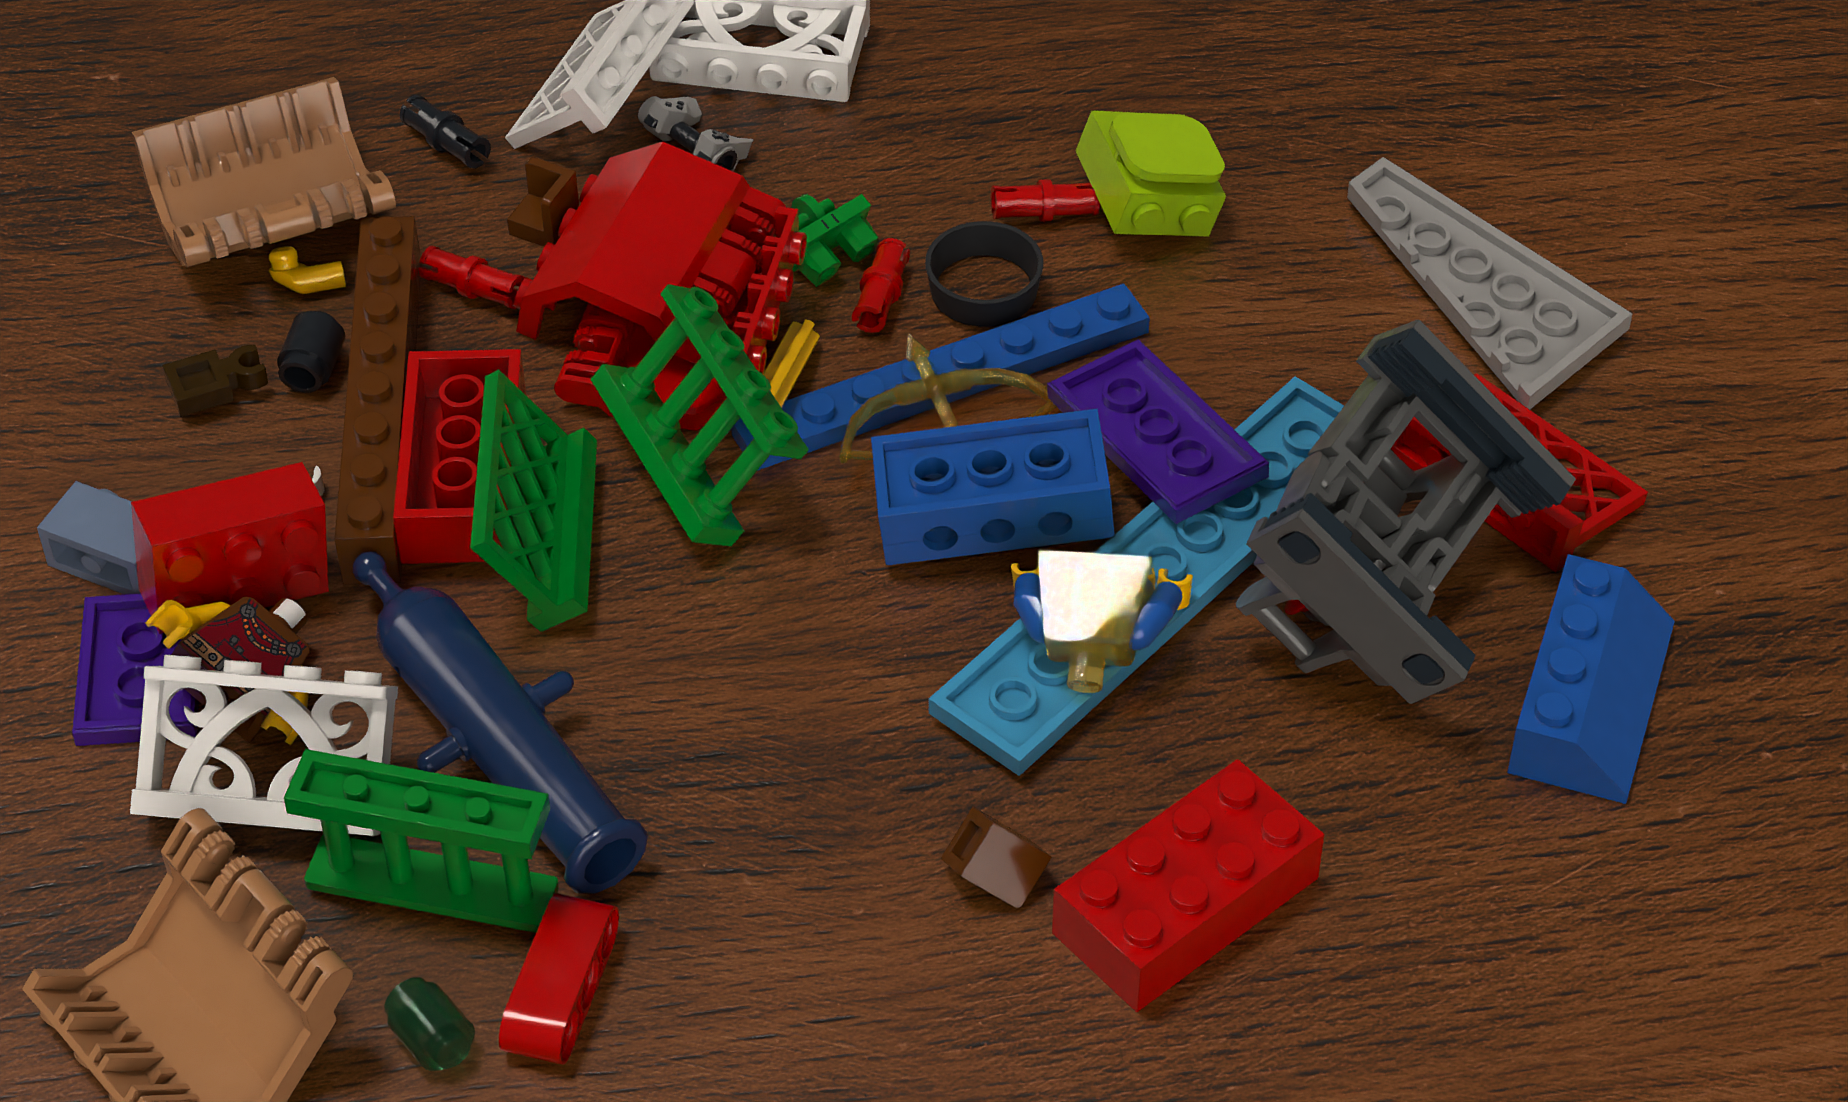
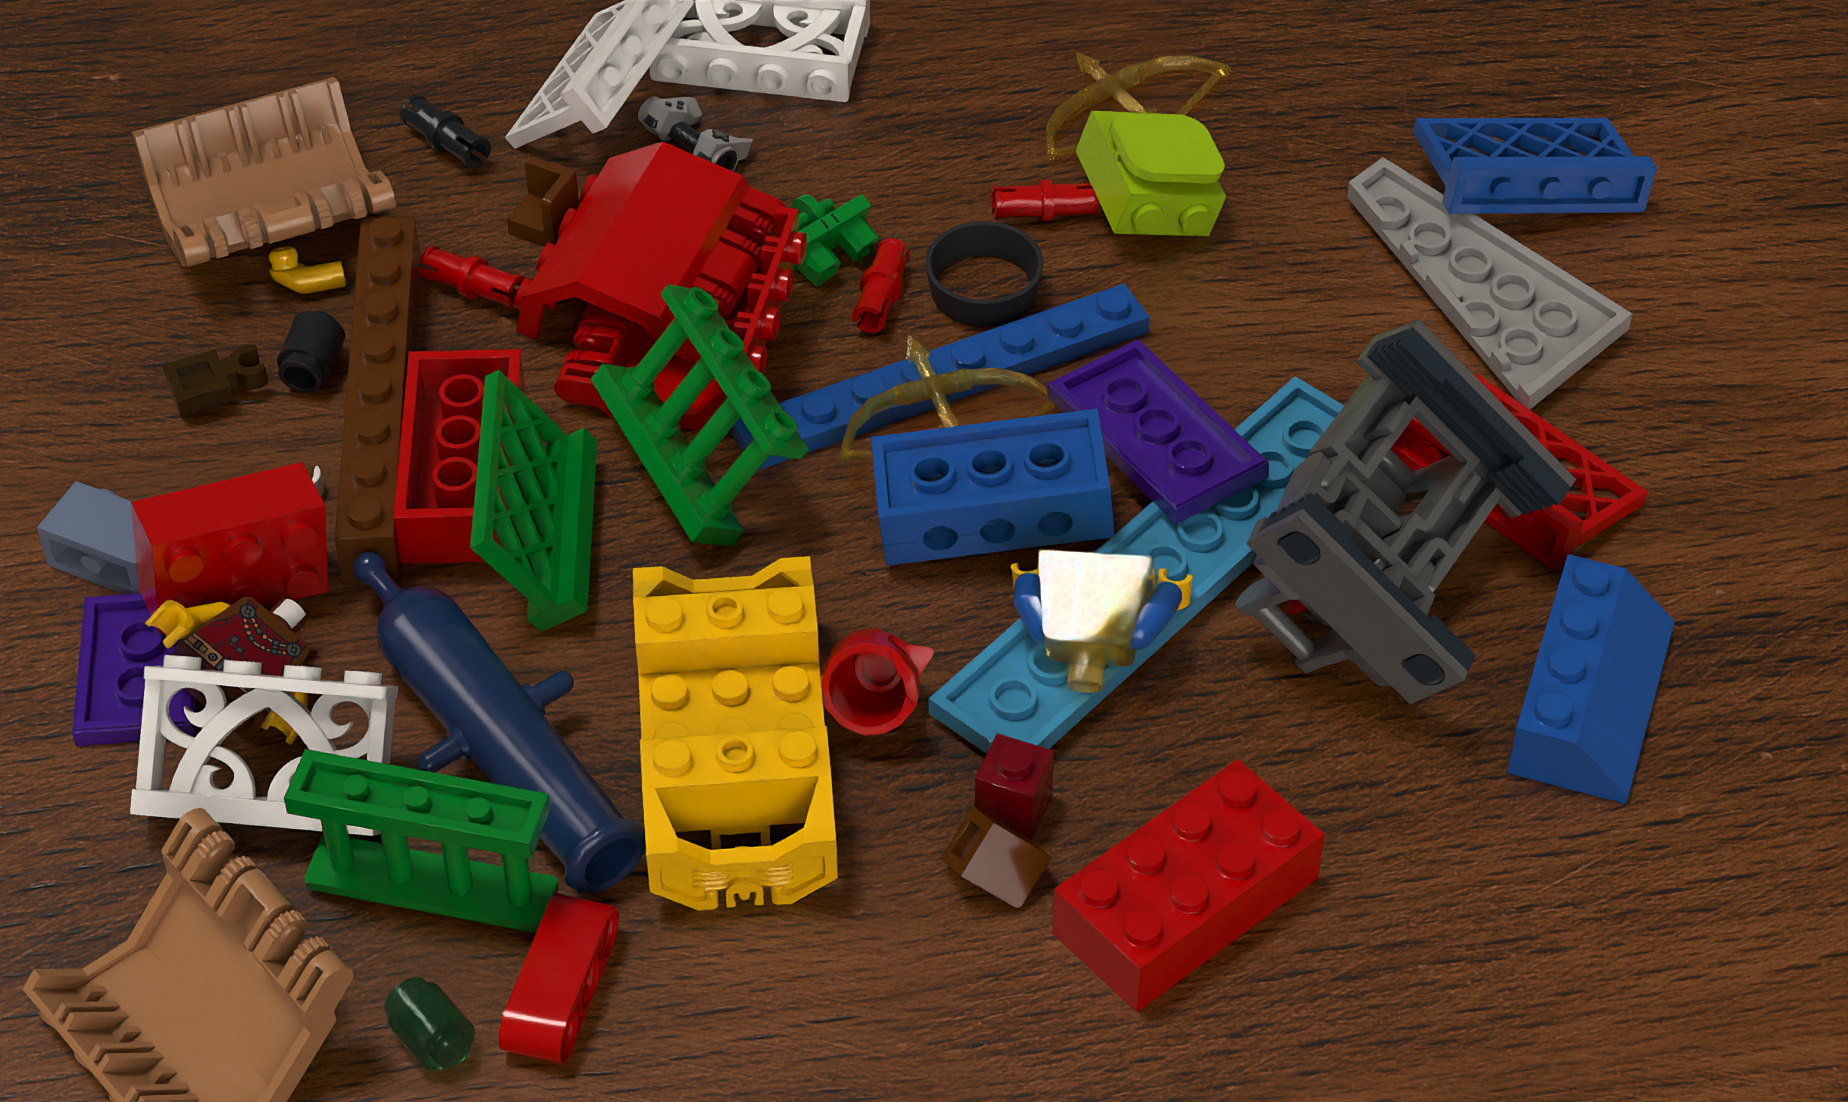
yellow axle [763,319,820,408] -> none
none -> yellow piece [633,556,838,911]
none -> red piece [820,628,934,736]
none -> dark red brick [974,733,1054,841]
none -> clear yellow piece [1045,52,1231,162]
none -> blue fence [1413,118,1657,214]

